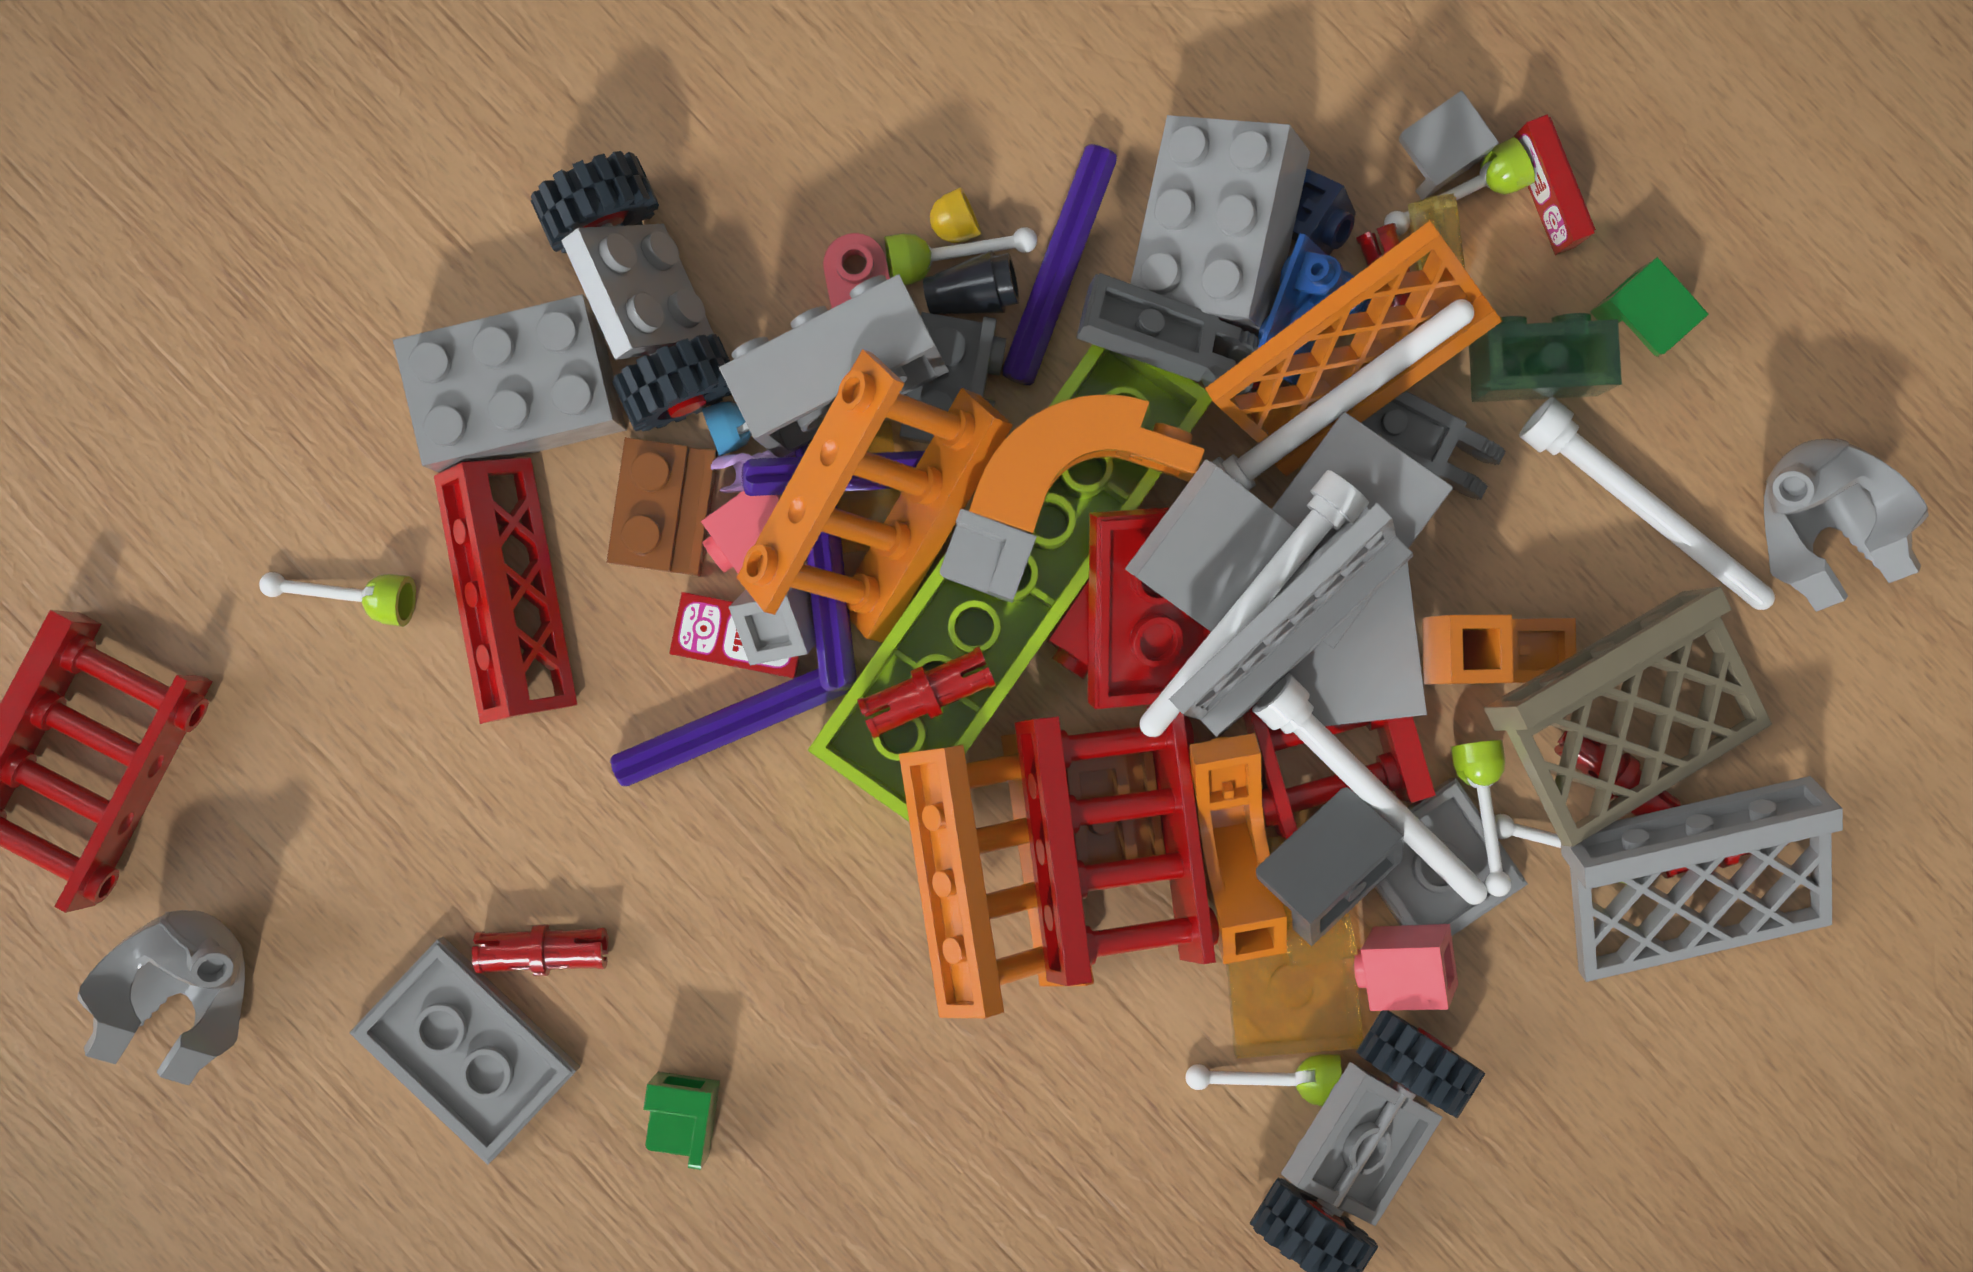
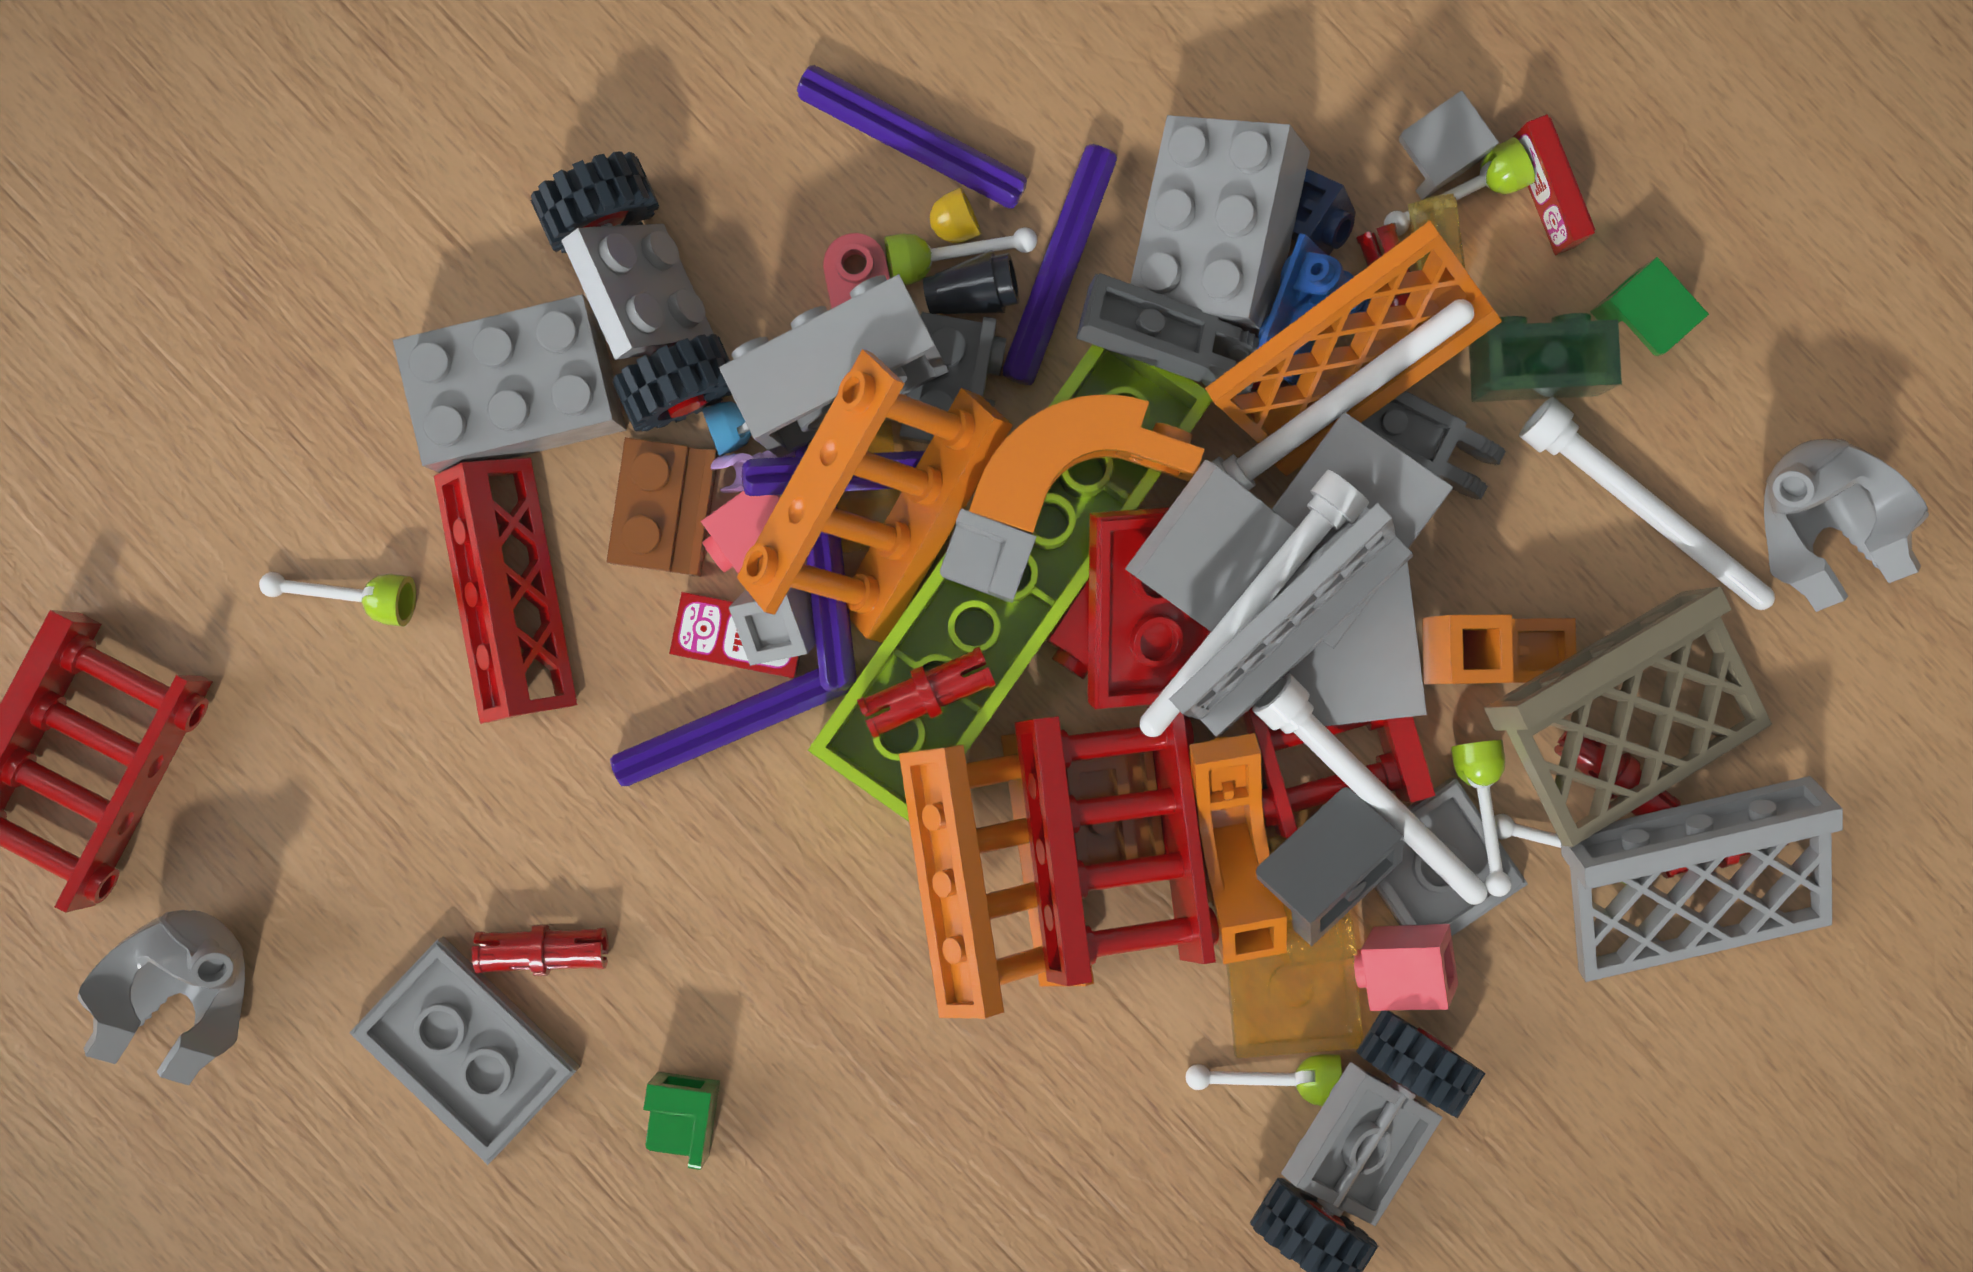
none -> dark purple axle [797,65,1027,208]

